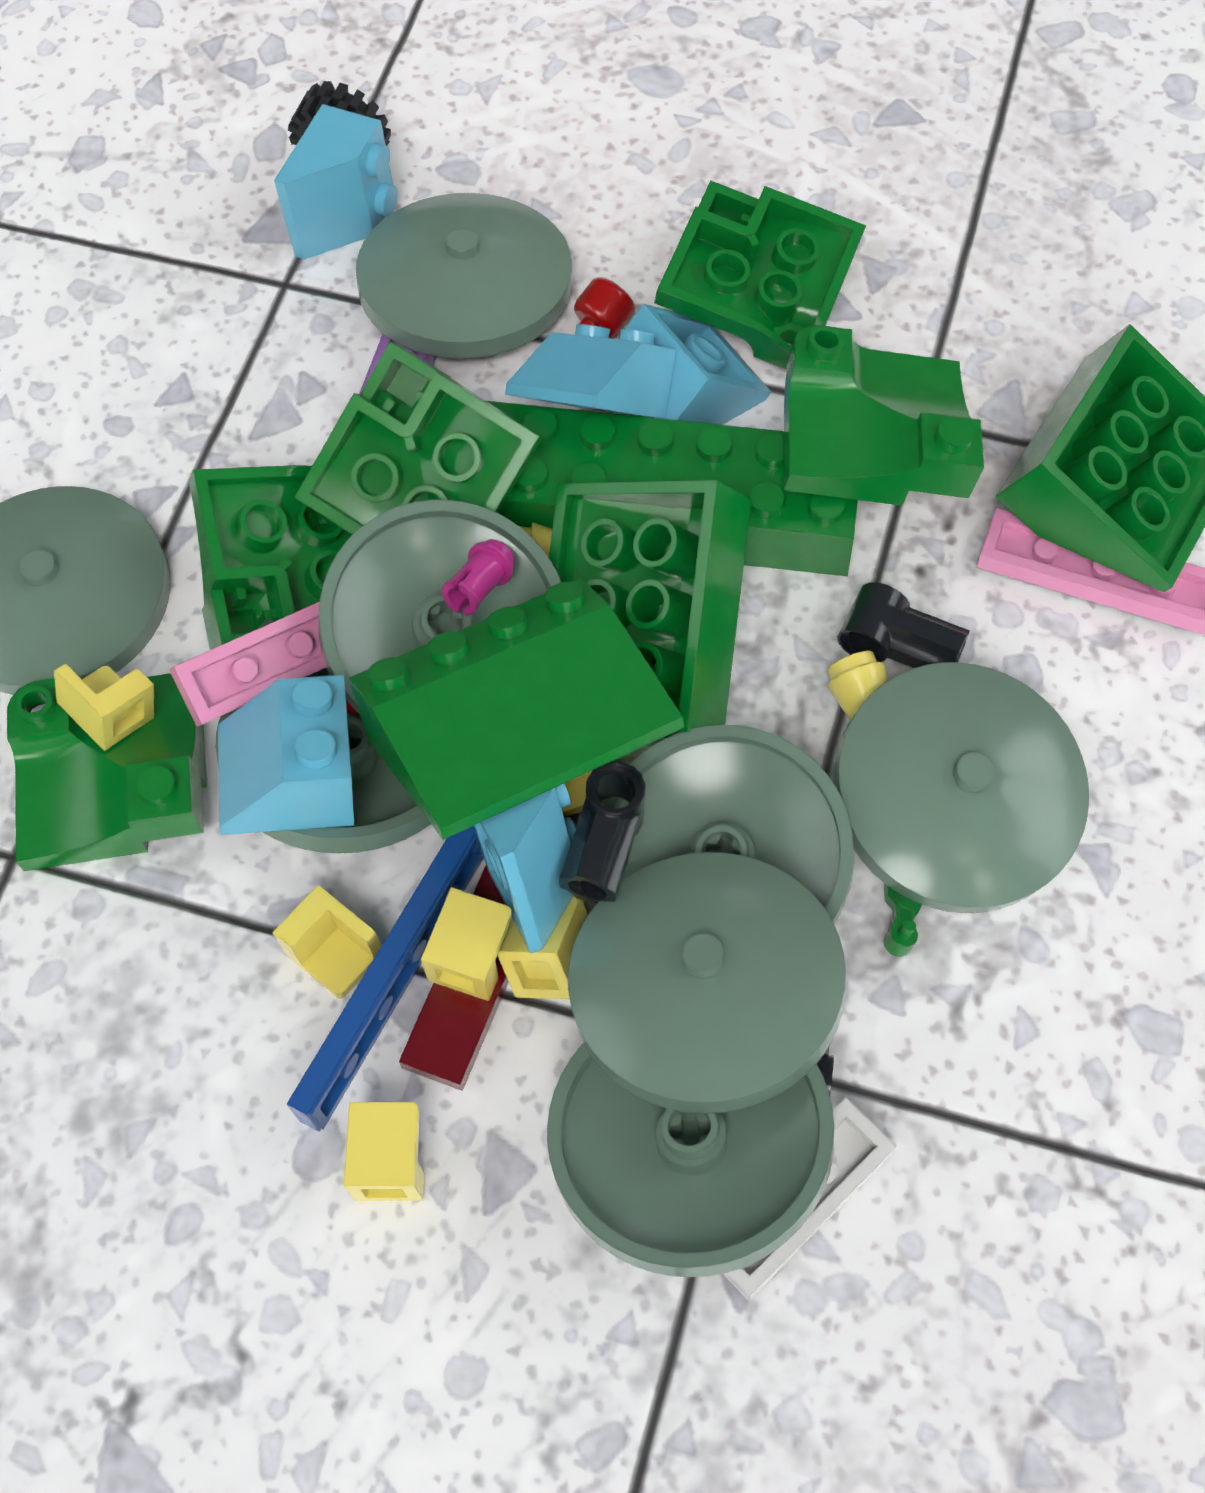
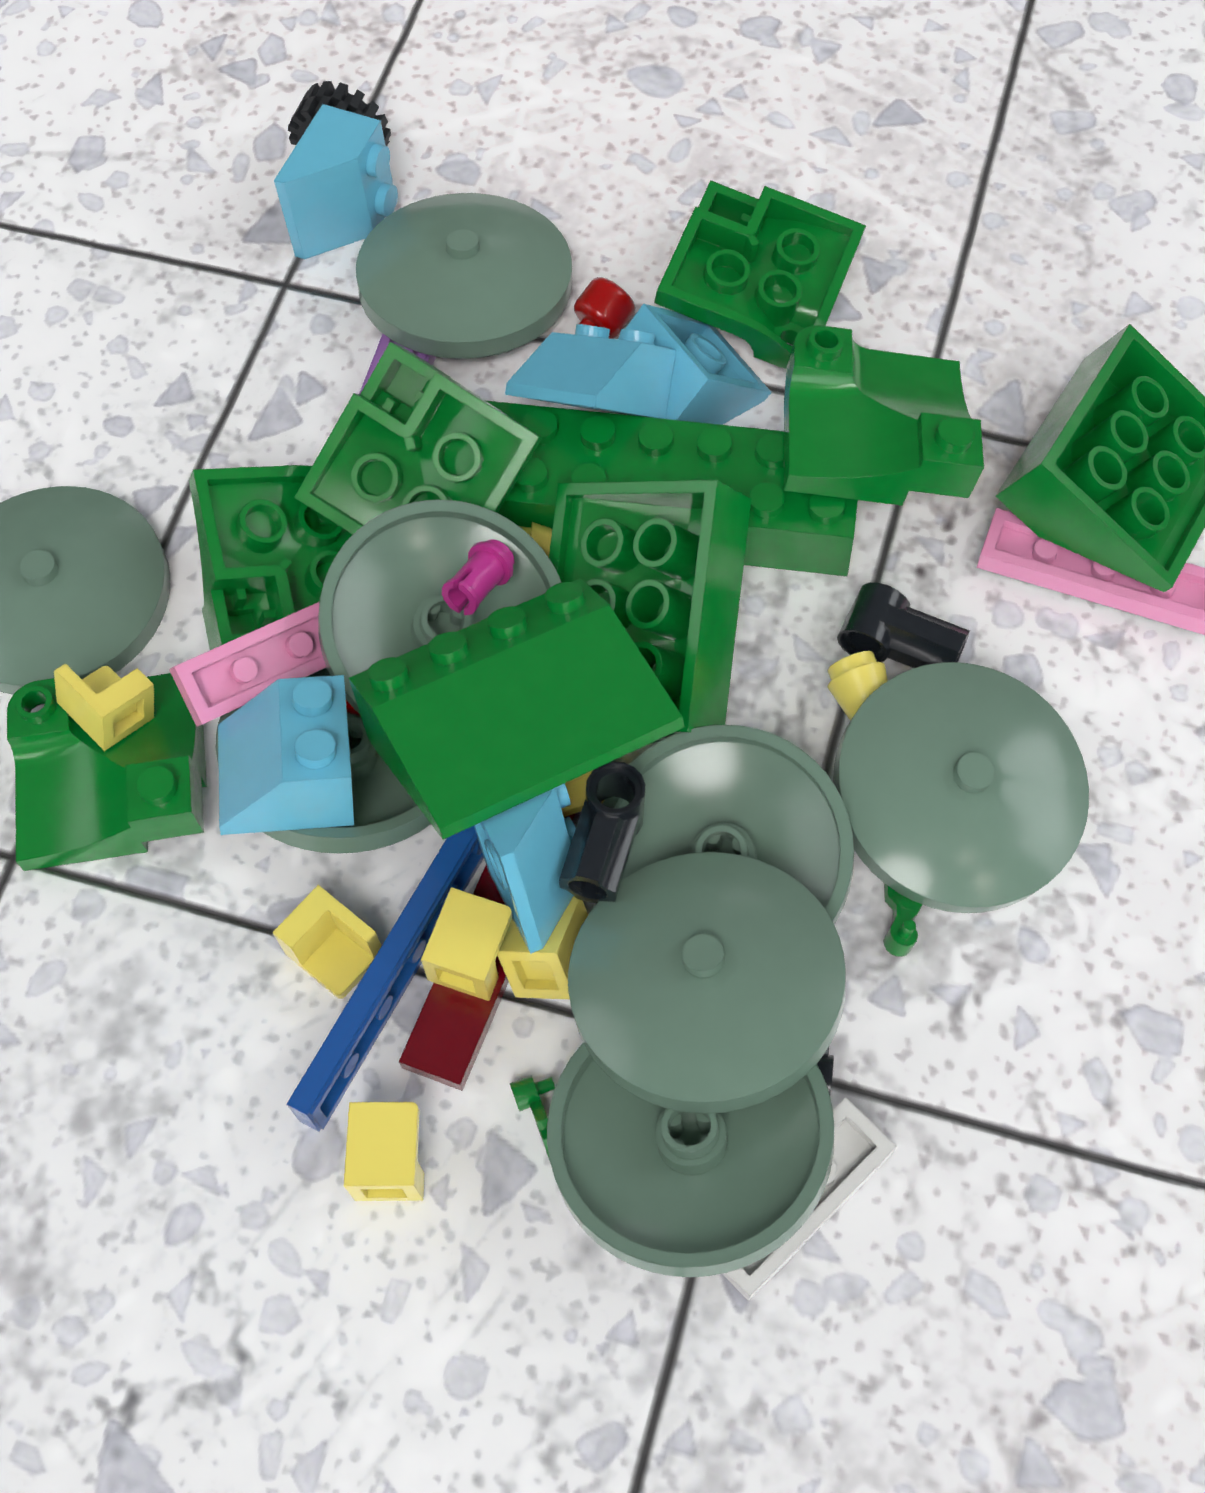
none -> green piece [509,1075,555,1161]

